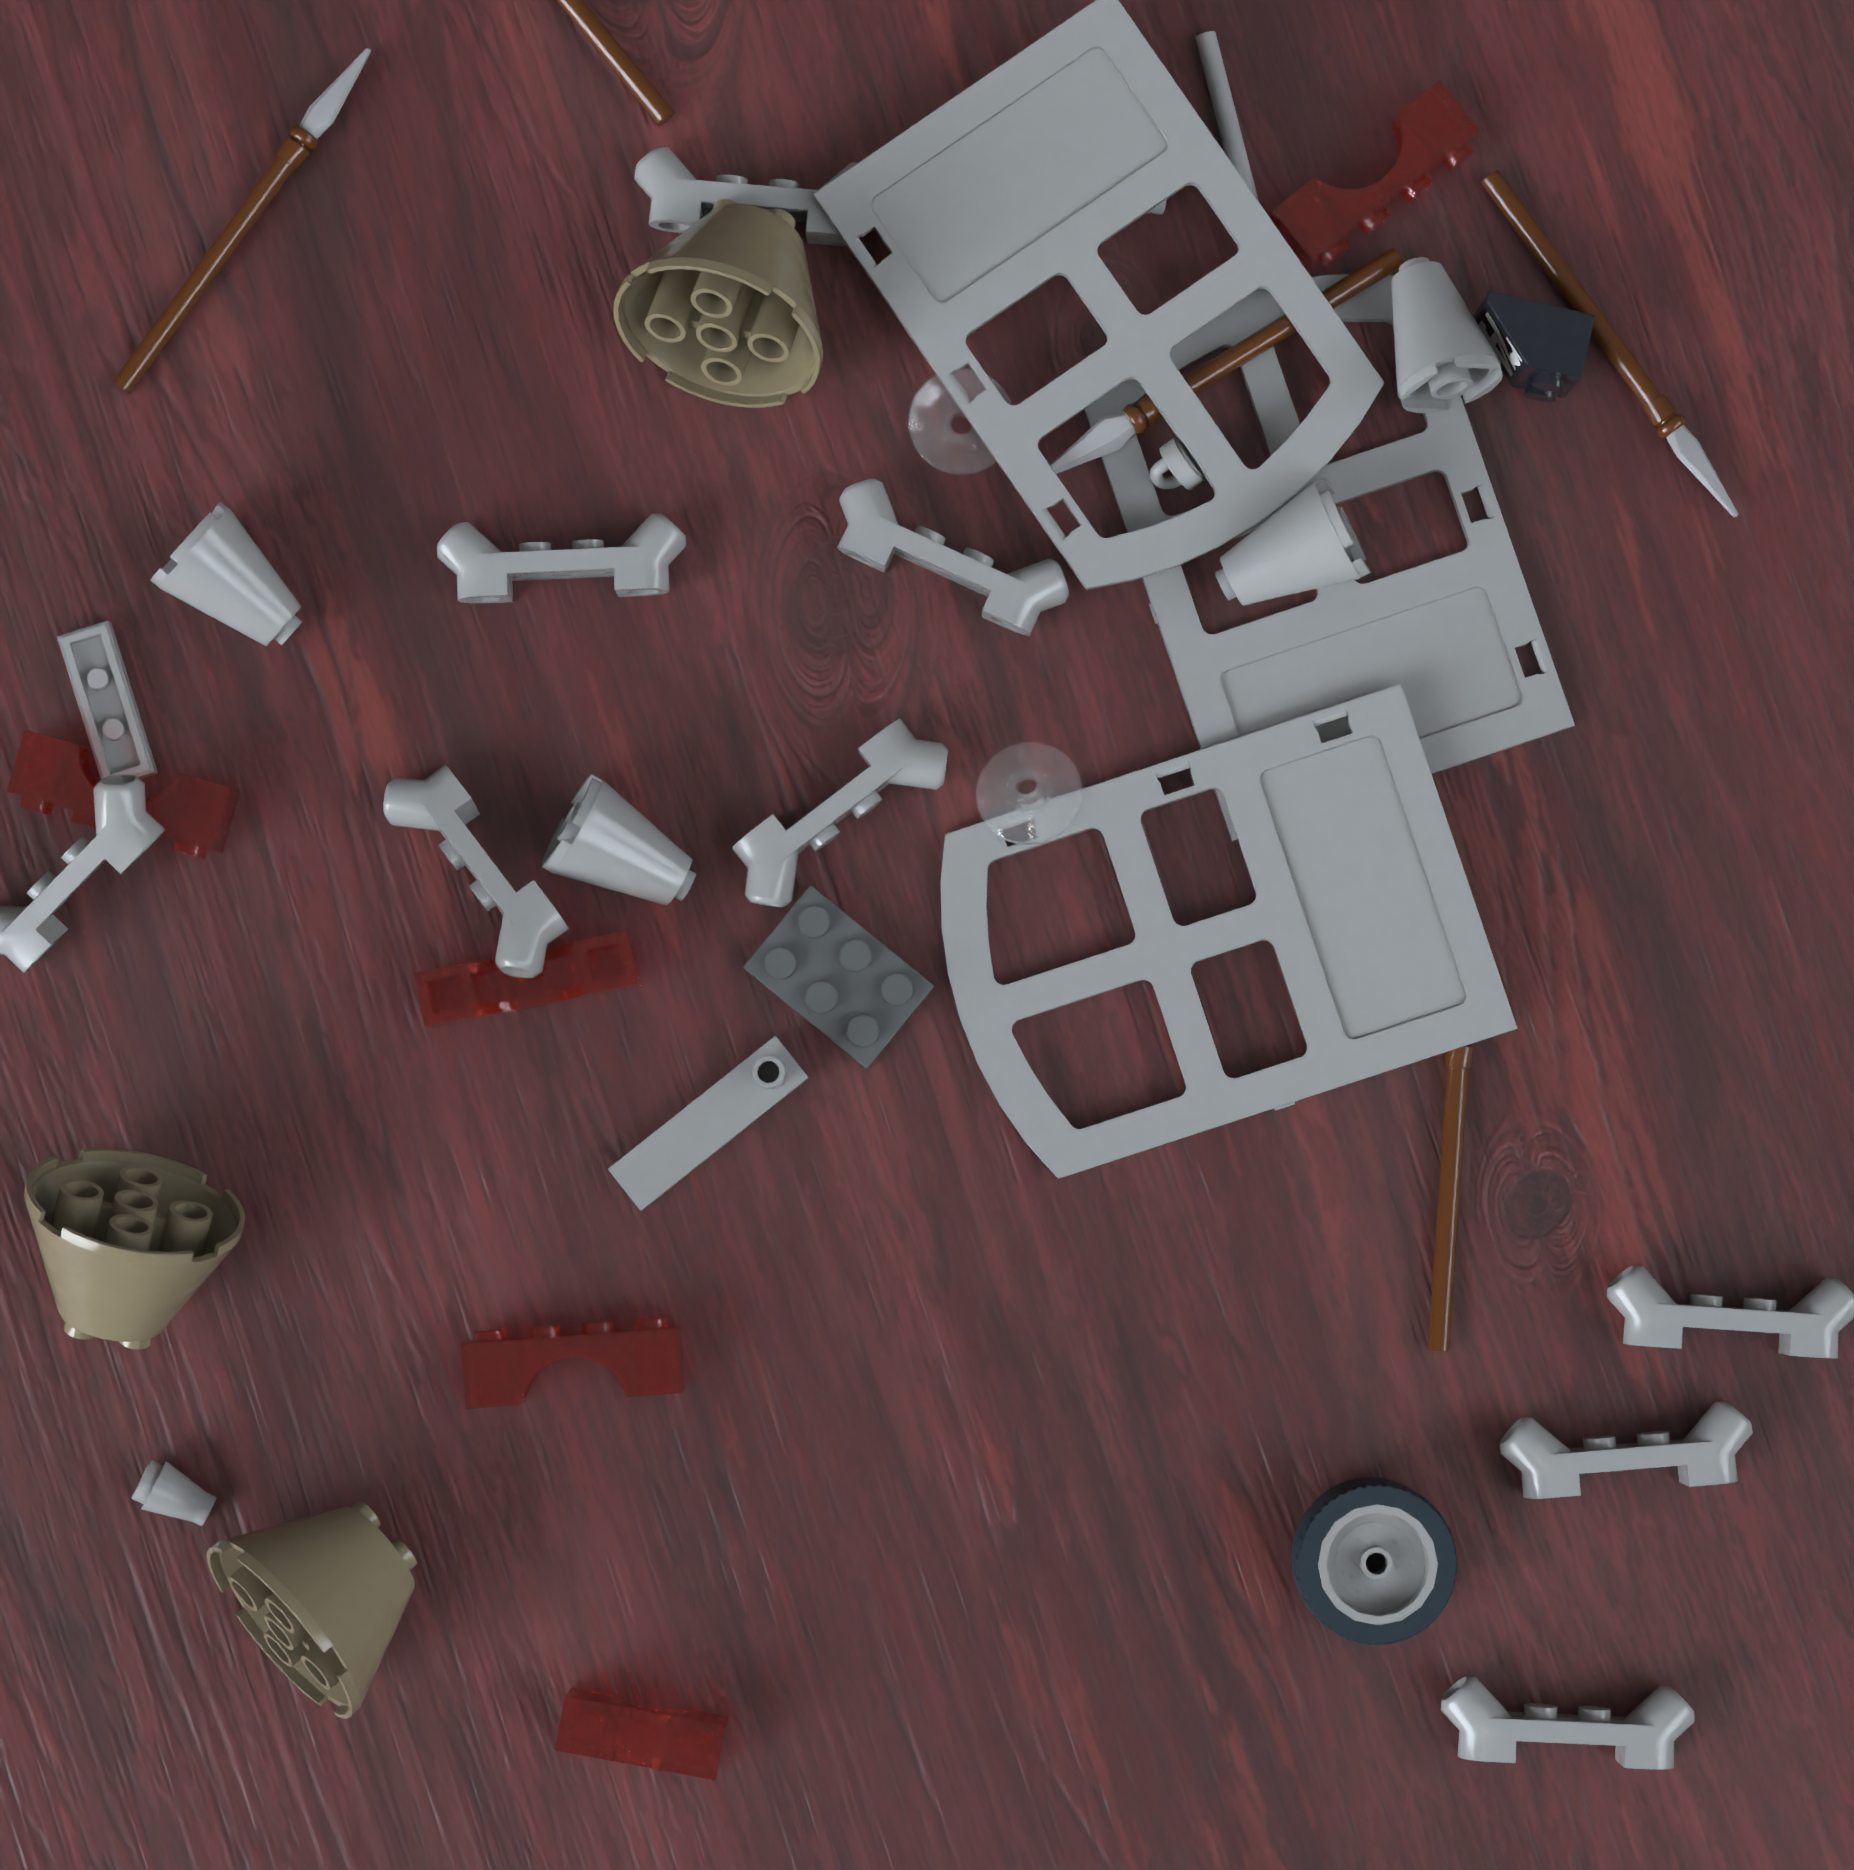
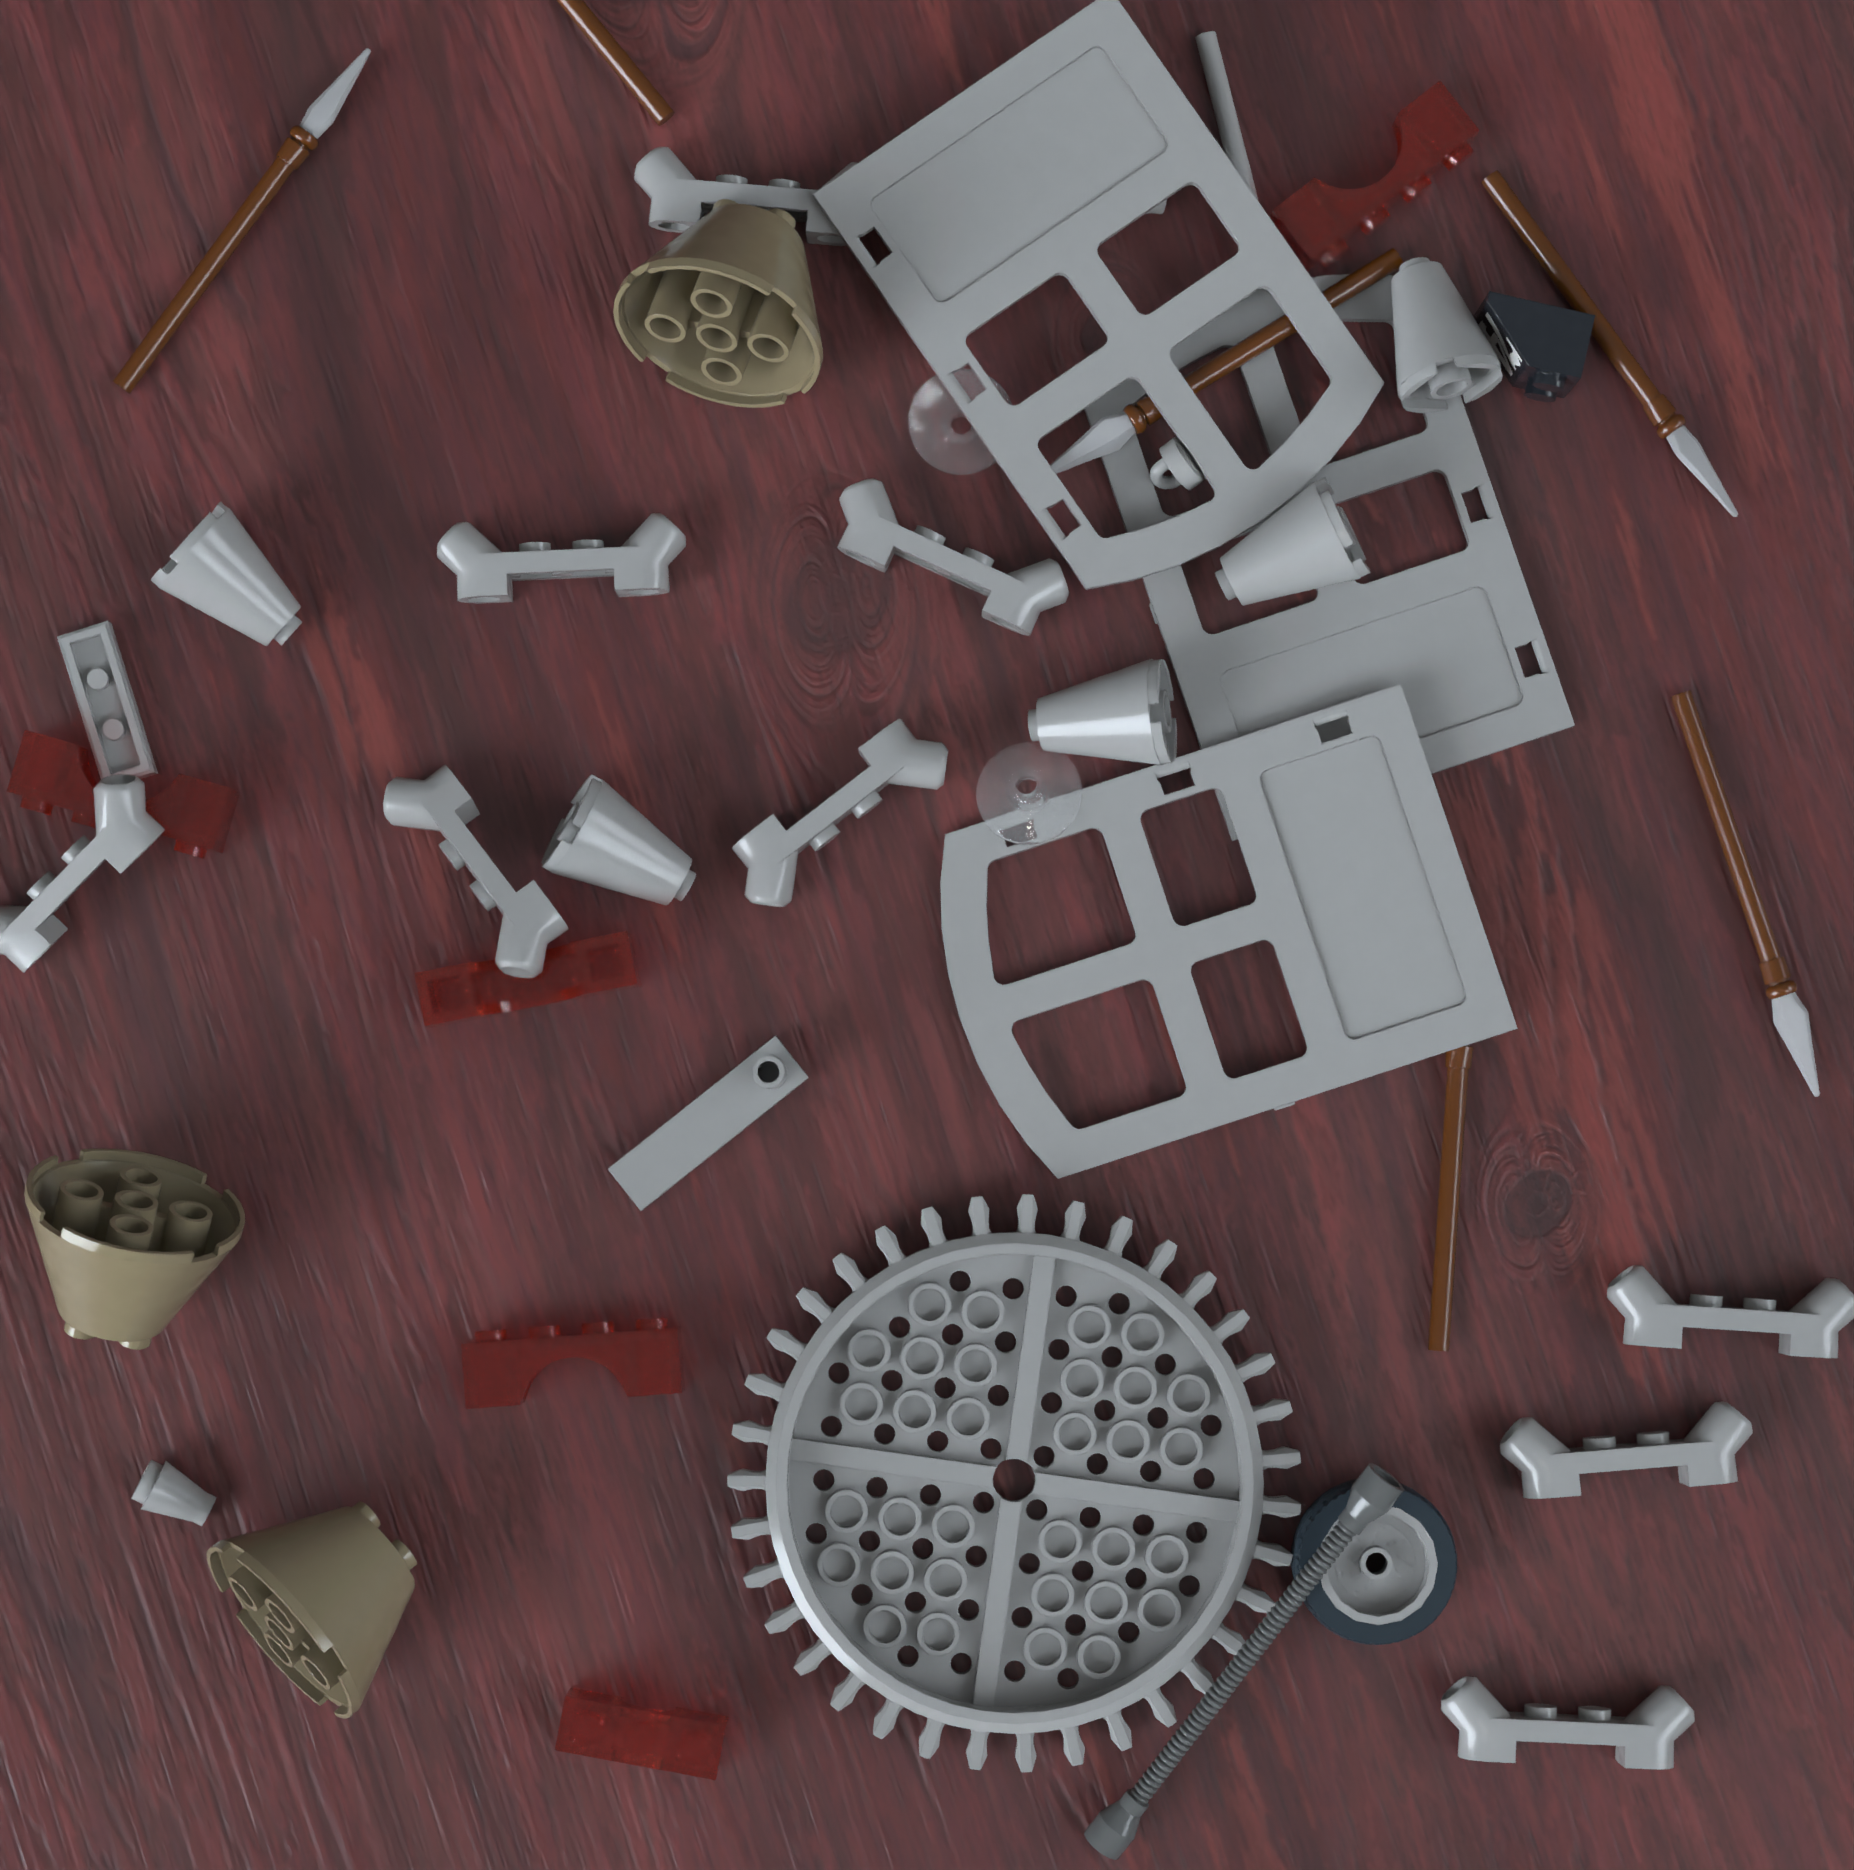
dark grey plate [743,885,935,1069] -> none
none -> light grey gear [727,1194,1301,1772]
none -> light grey cone [1028,659,1177,765]
none -> dark grey hose [1084,1463,1404,1860]
none -> reddish brown piece [1671,690,1820,1097]

